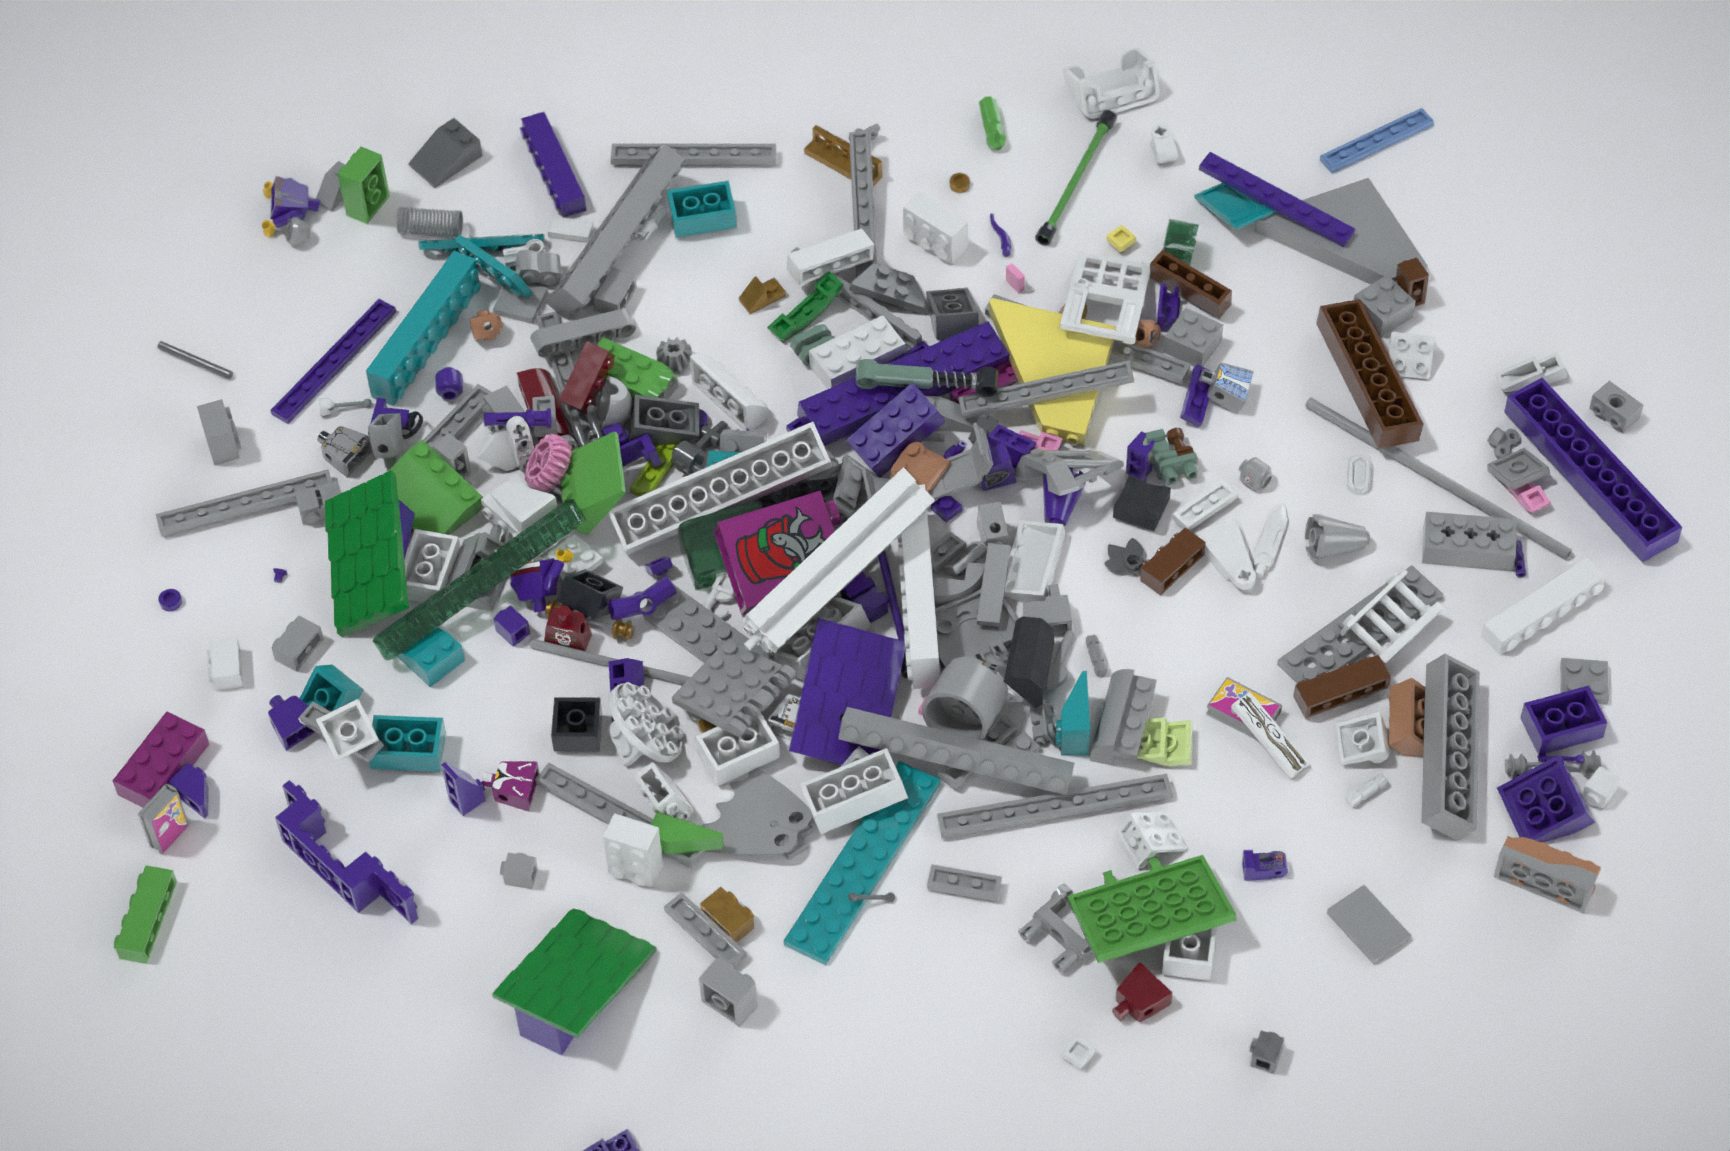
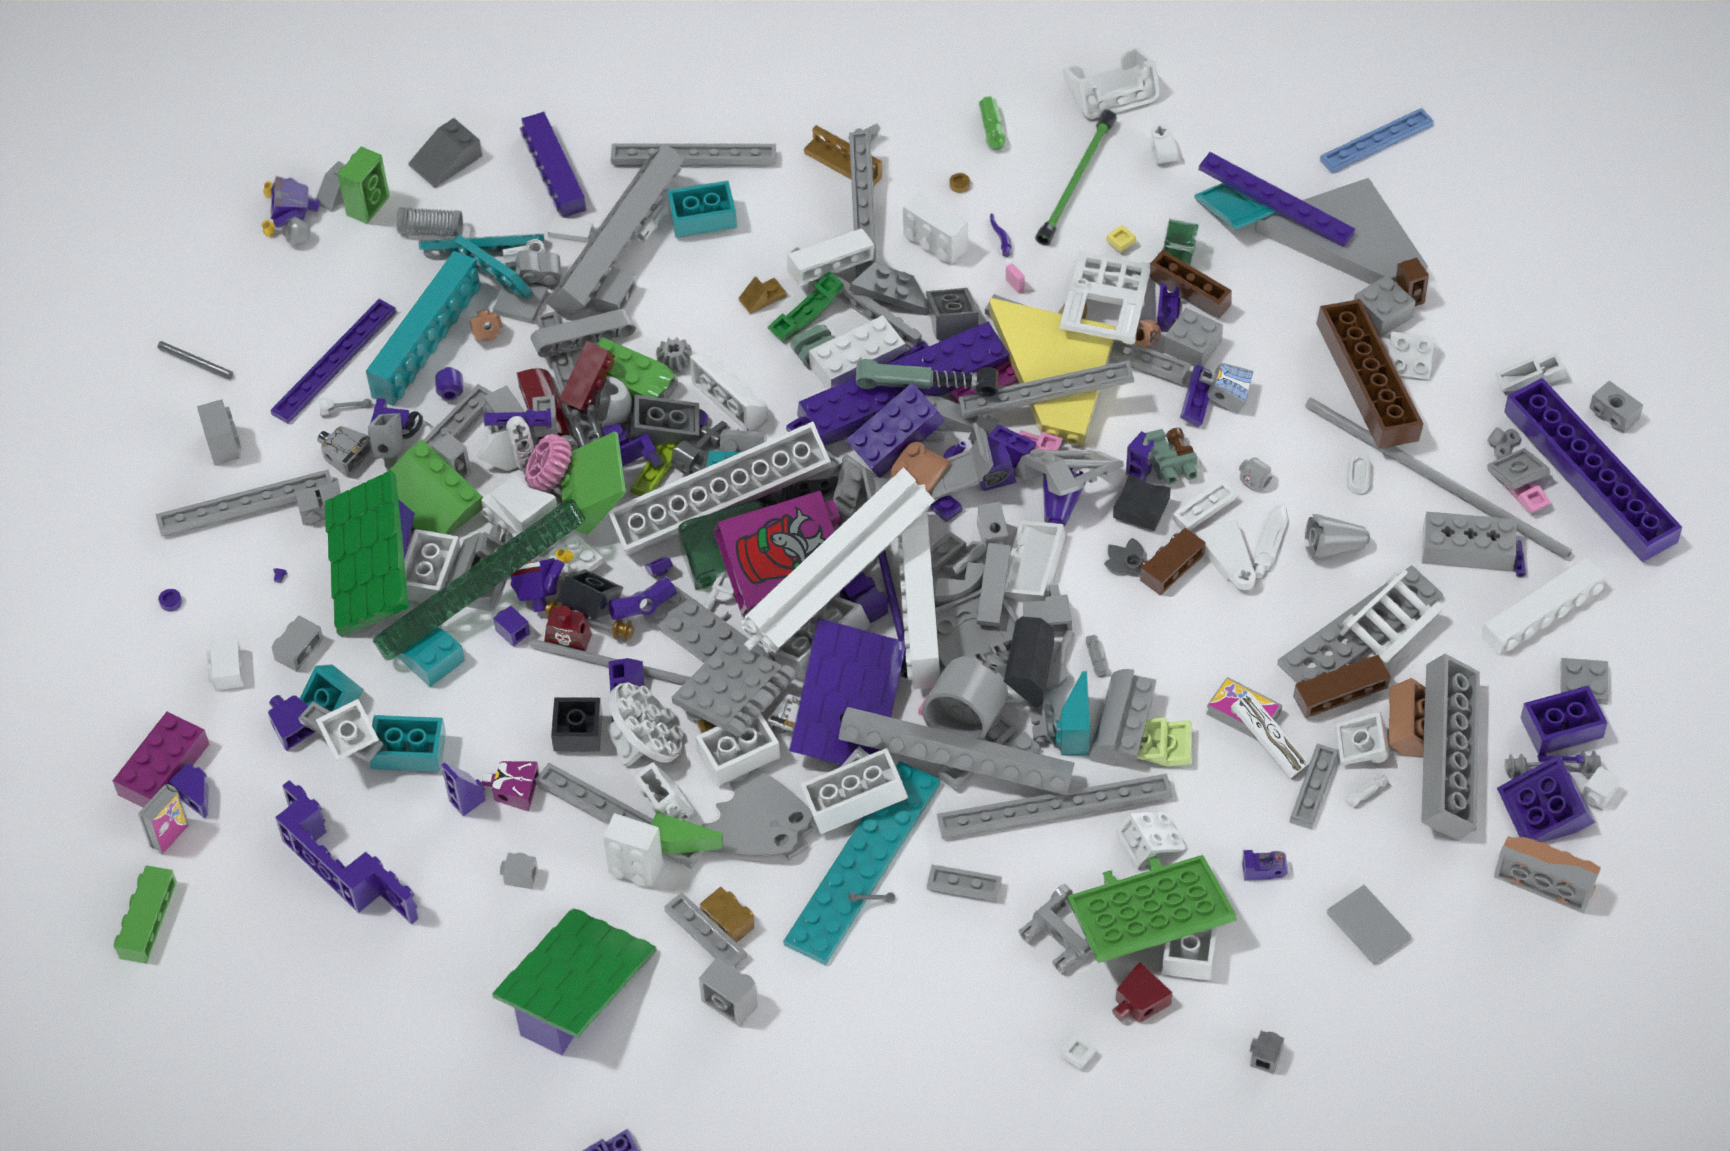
none -> light grey tile [1289,743,1339,830]

